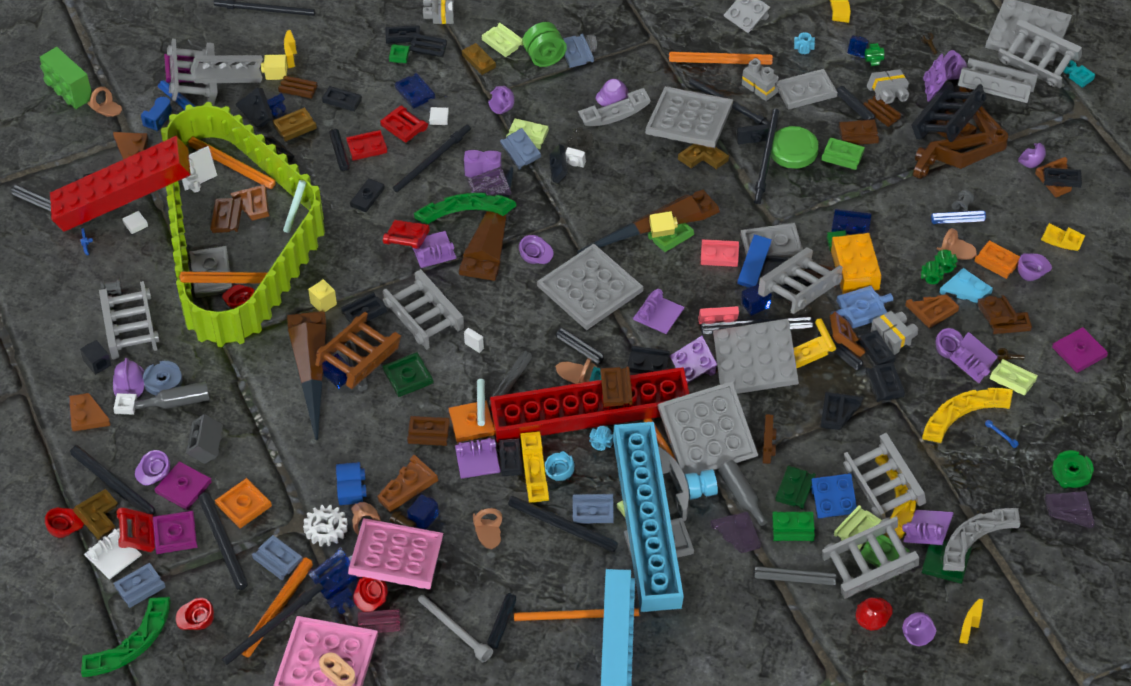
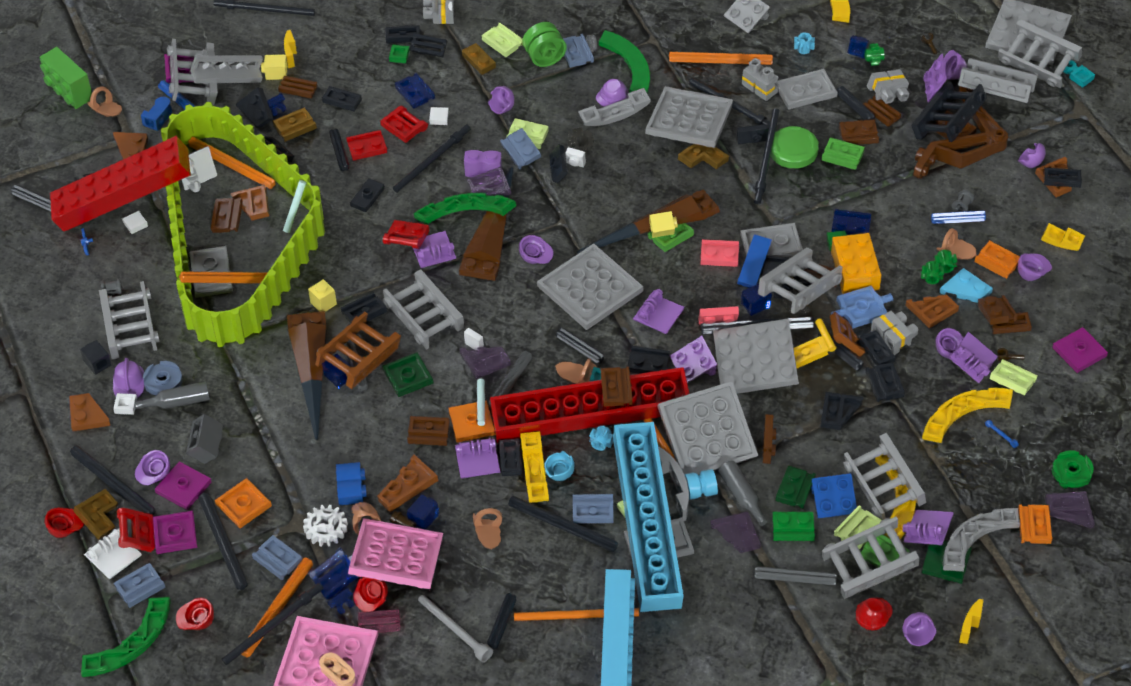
red hat [222,285,254,309] -> none
none -> clear purple wing [460,347,511,379]
none -> green tile [599,30,650,94]
none -> orange plate [1018,505,1052,544]

